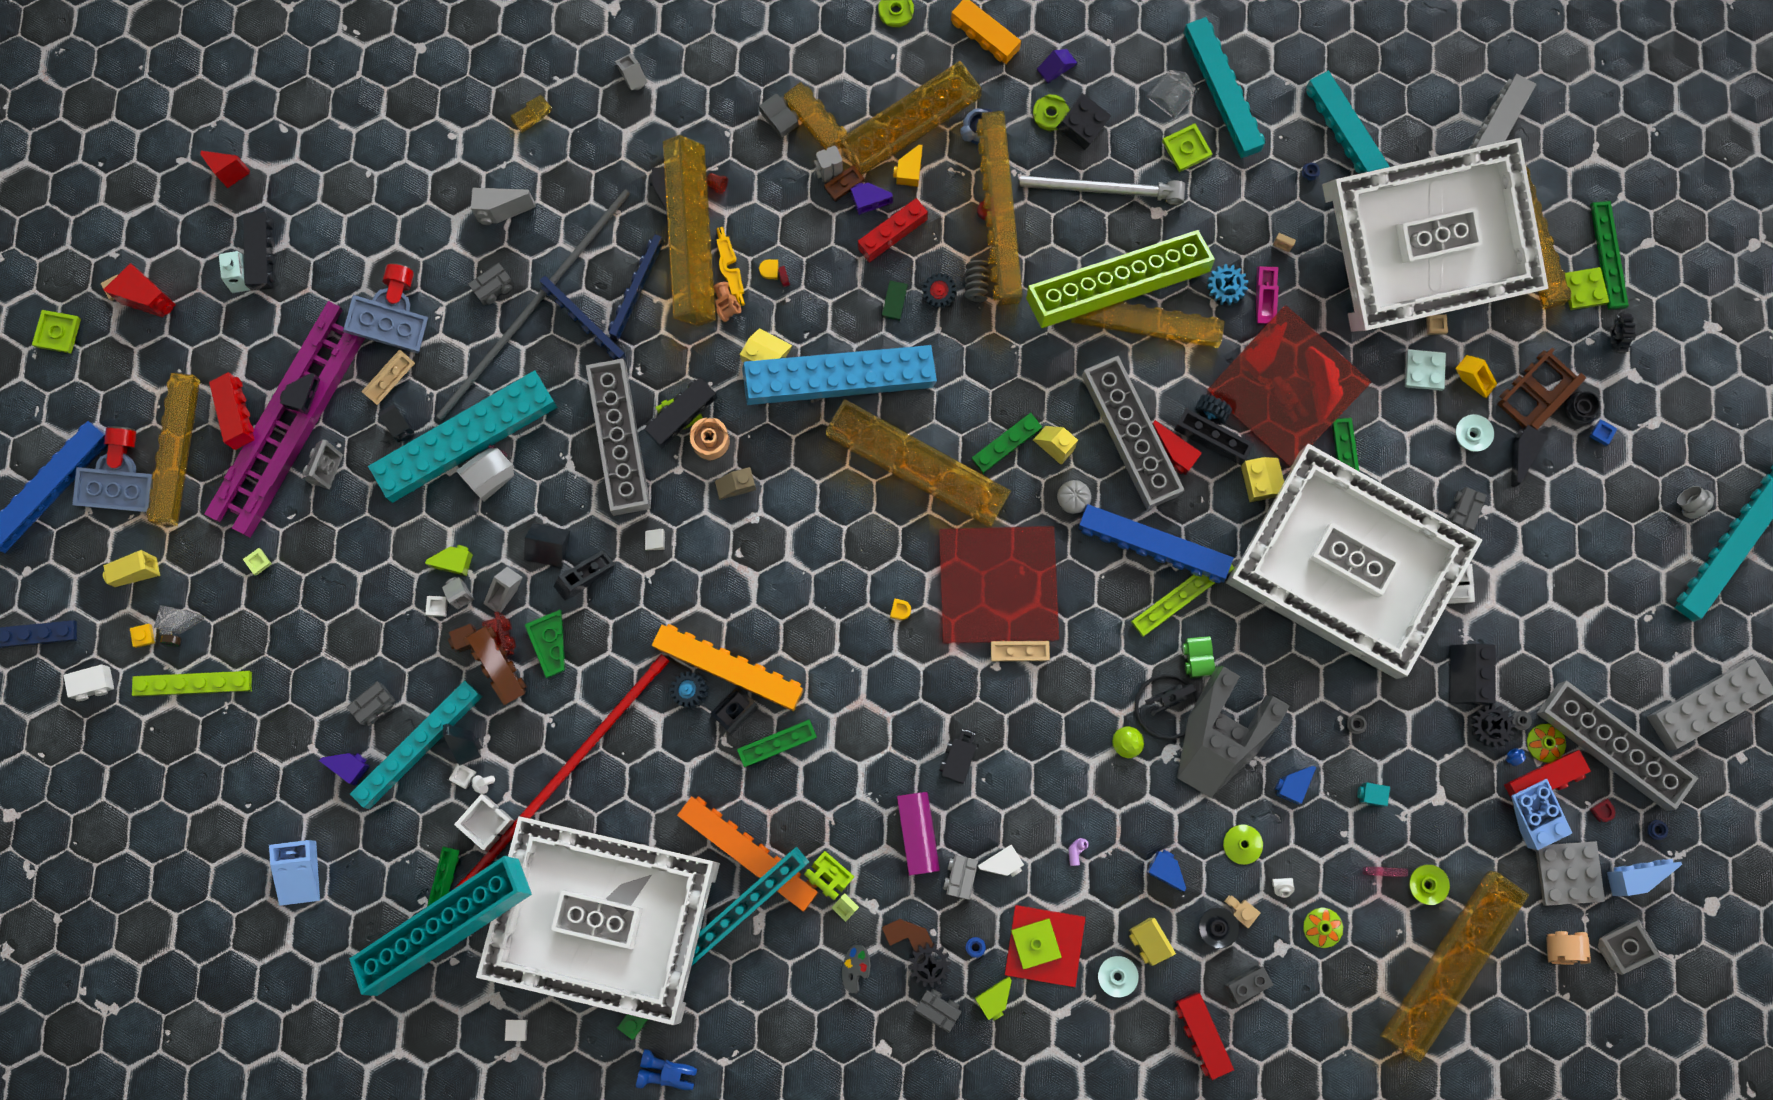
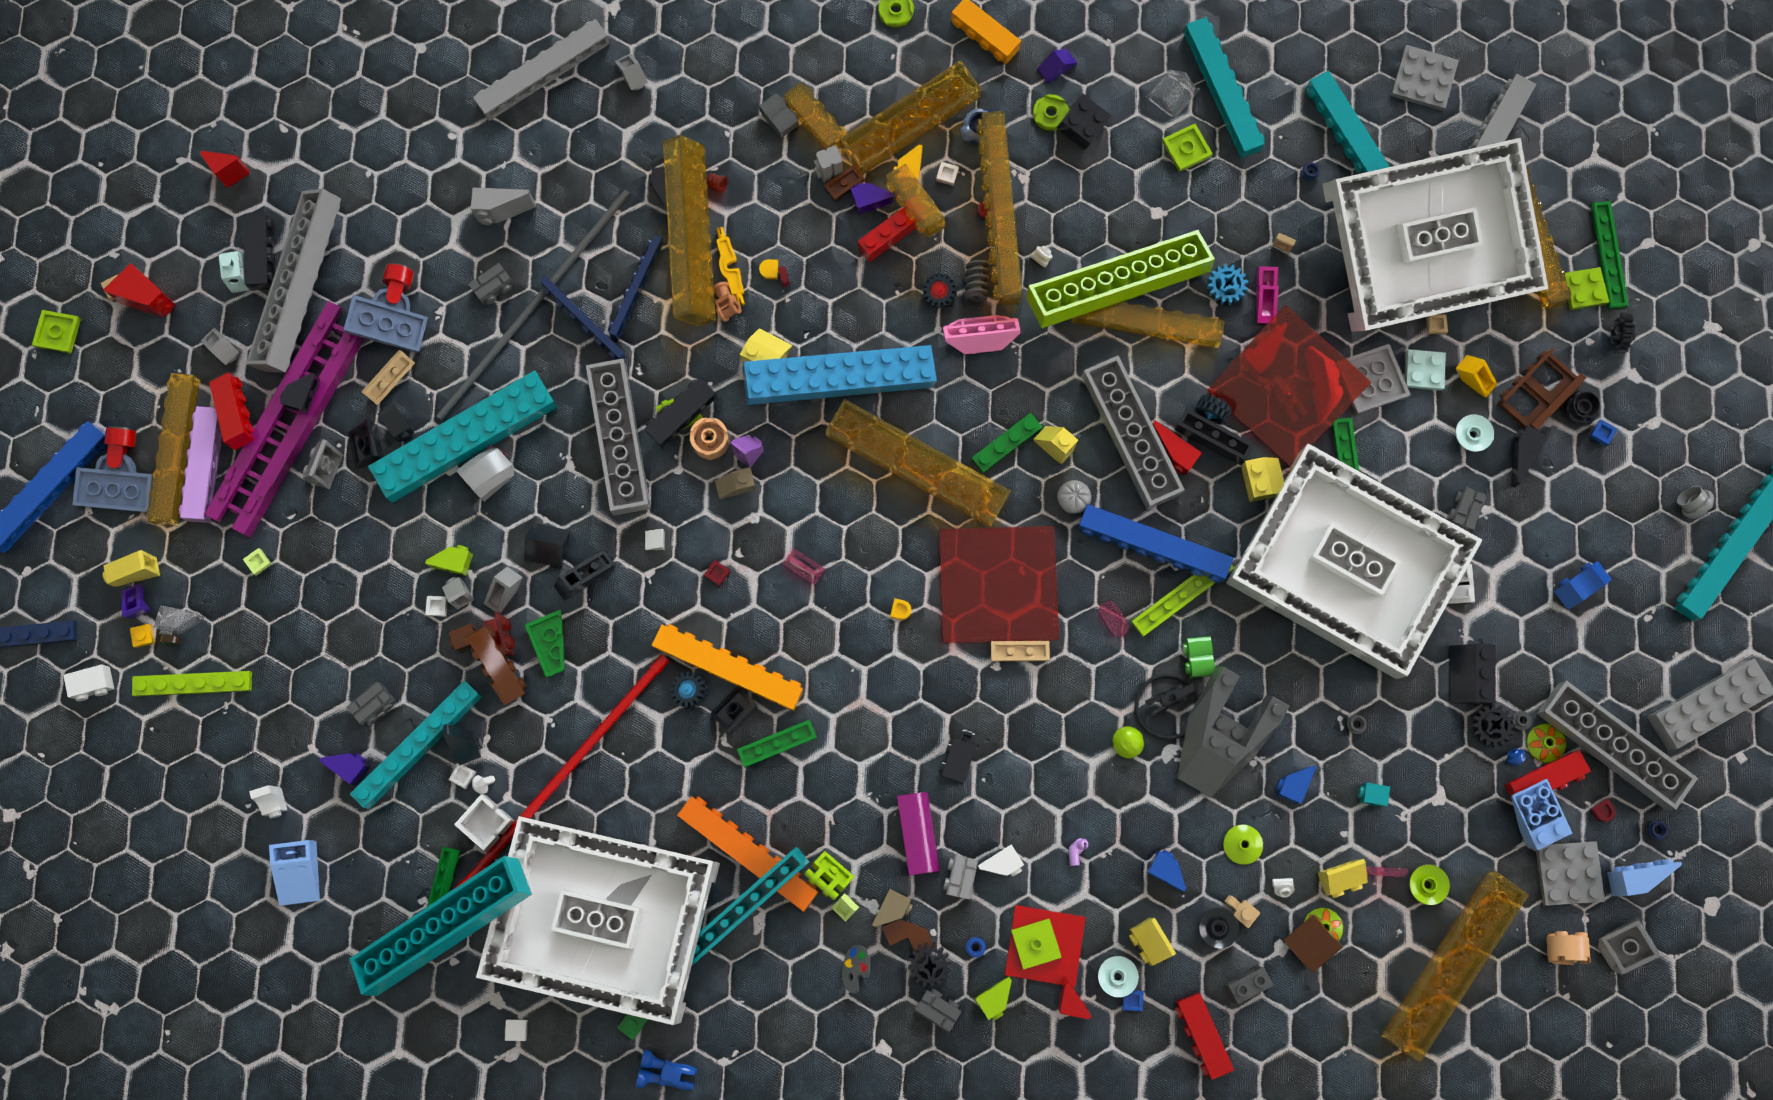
clear yellow slope [511,95,552,133] -> none
dark green tile [882,281,908,321] -> none
flat silver piece [1019,176,1185,205] -> none
none -> dark purple slope [121,583,151,619]
none -> lavender brick [179,406,222,523]
none -> light grey slope [201,328,239,365]
none -> light grey brick [246,189,341,372]
none -> white arch [249,785,287,819]
none -> black slope [348,420,384,468]
none -> light grey brick [473,19,610,121]
none -> dark red tile [704,560,731,587]
none -> medium lavender slope [731,435,764,468]
none -> clear pink tile [783,548,825,585]
none -> dark tan slope [872,889,913,927]
none -> clear yellow brick [886,164,946,238]
none -> white tile [936,162,959,186]
none -> bright pink wedge [943,315,1021,354]
none -> white plate [1030,246,1052,268]
none -> red slope [1057,976,1092,1019]
none -> clear pink tile [1098,601,1129,637]
none -> blue tile [1122,990,1144,1012]
none -> reddish brown slope [1283,915,1343,973]
none -> light yellow slope [1318,859,1368,898]
none -> light grey plate [1335,344,1410,415]
none -> light grey plate [1391,45,1459,111]
none -> blue brick [1554,561,1612,610]

